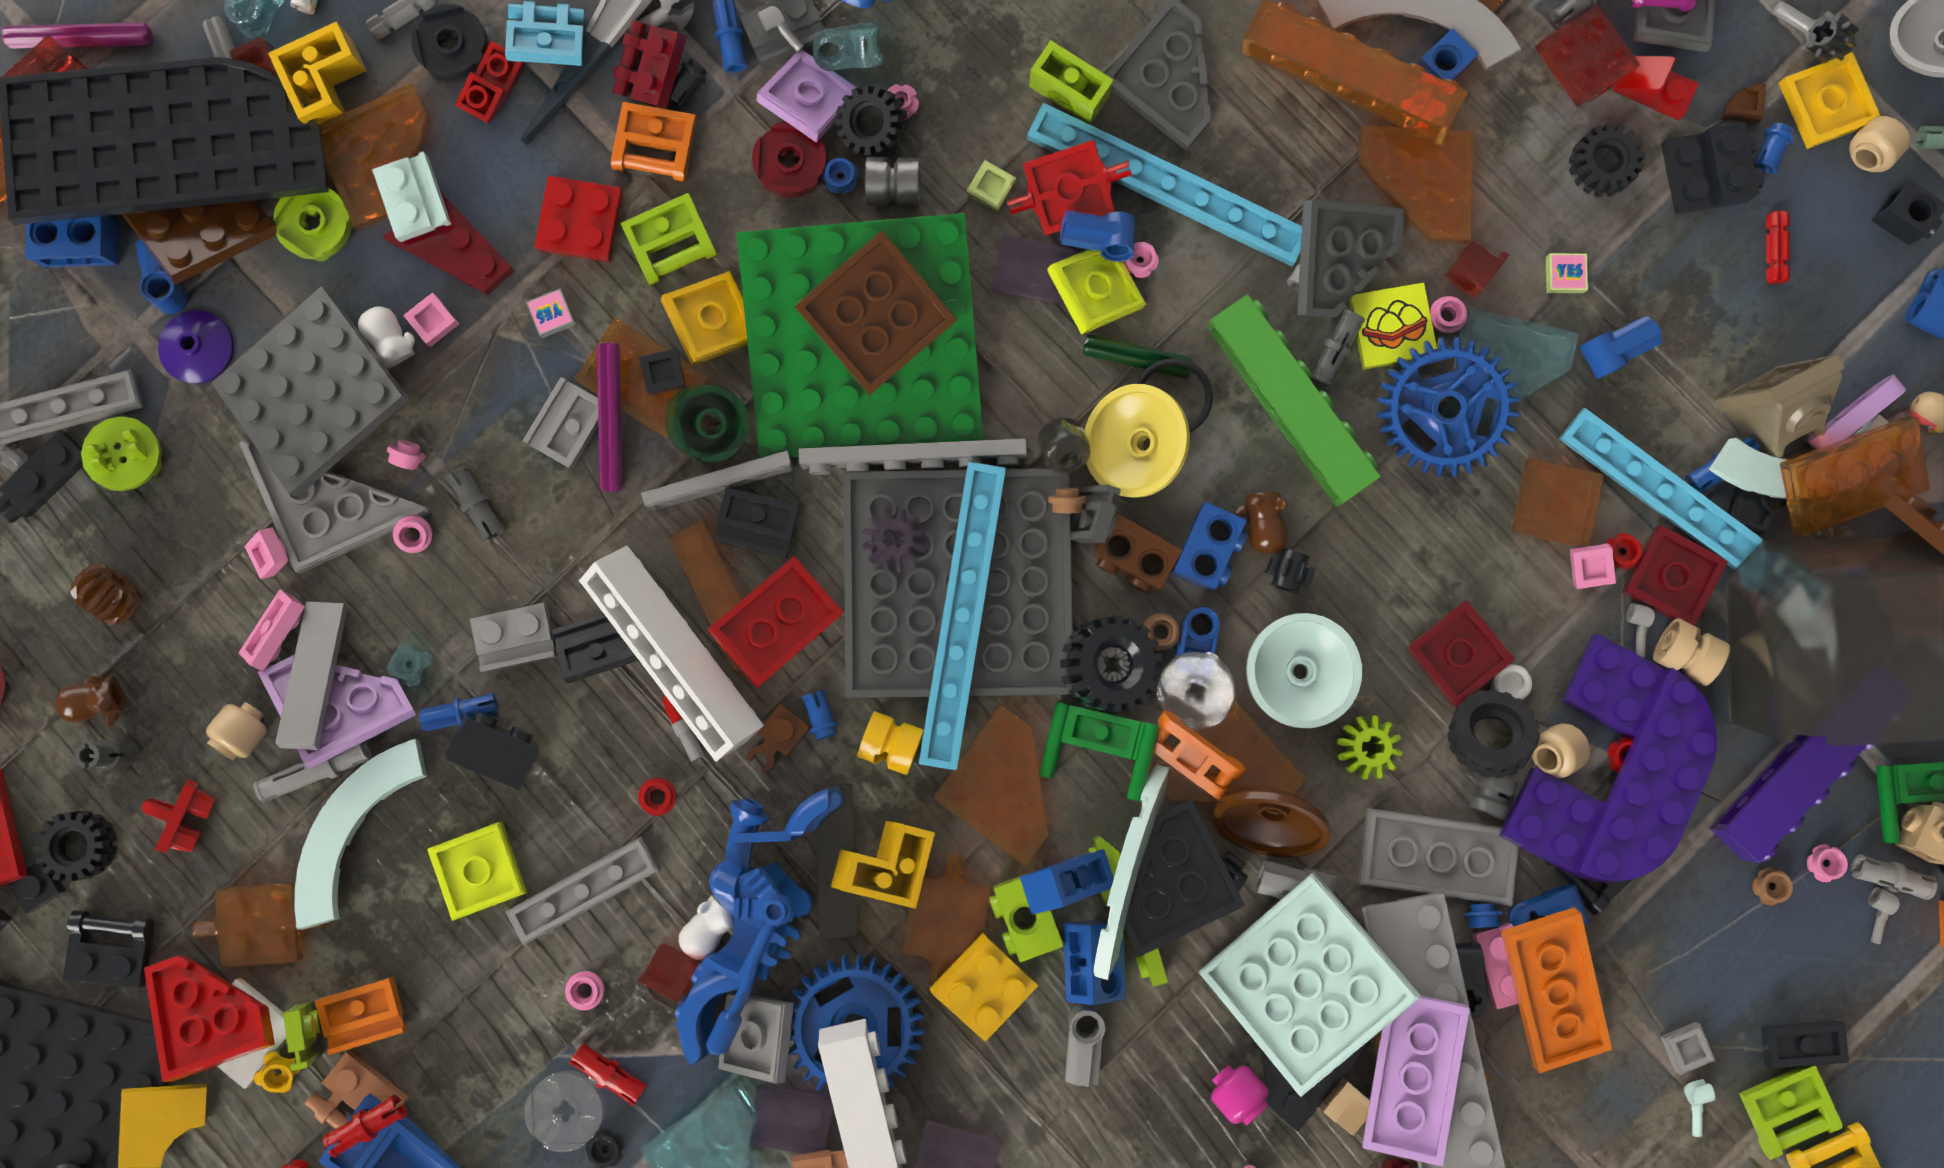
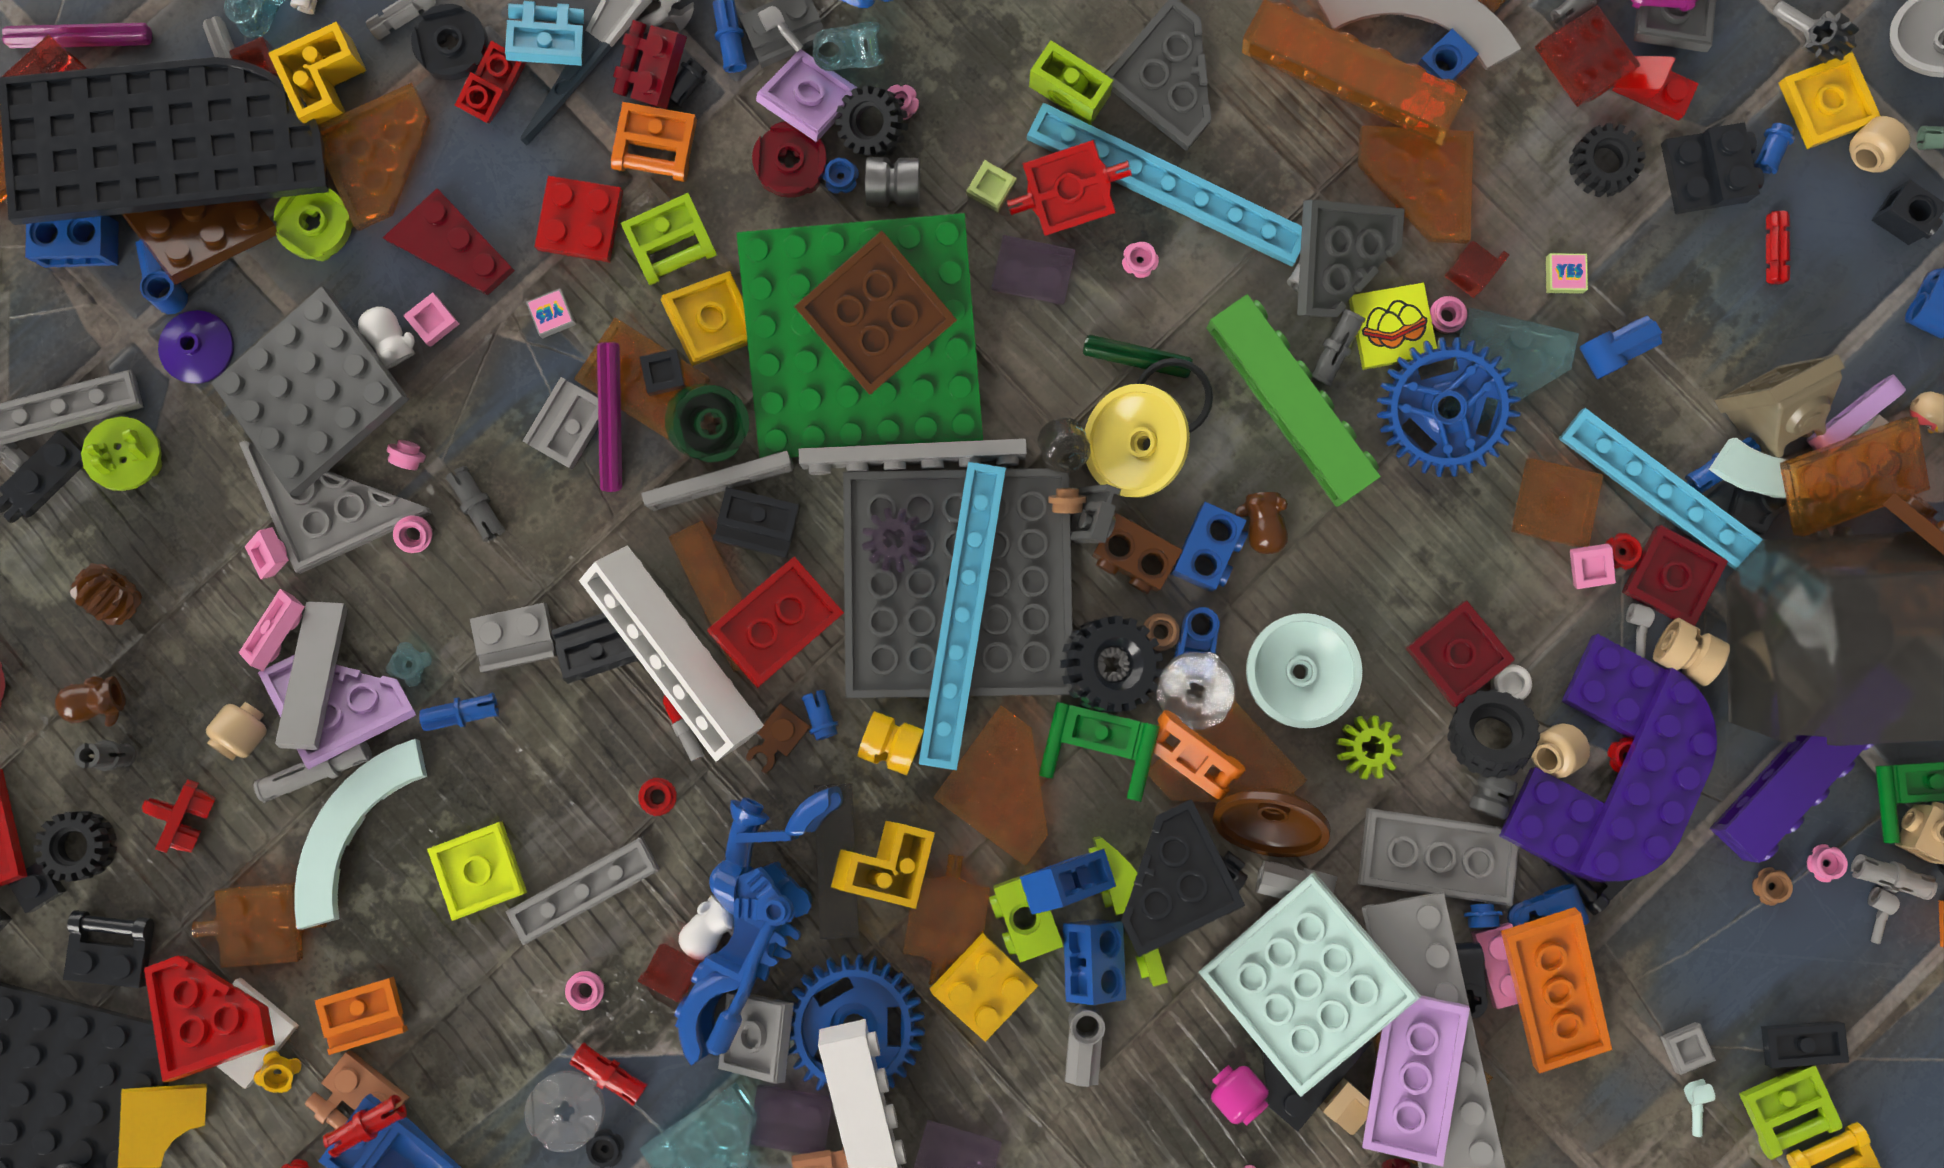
lime plate [283,1002,322,1071] -> none
light aqua plate [372,151,451,242] -> none
black brick [445,711,539,790] -> none
neon yellow tile [1047,249,1146,335] -> none
blue piece [1060,210,1136,262] -> none
light aqua tile [1093,764,1169,980] -> none
black gear [1265,549,1316,594] -> none
reddish brown tile [1721,83,1766,123] -> none

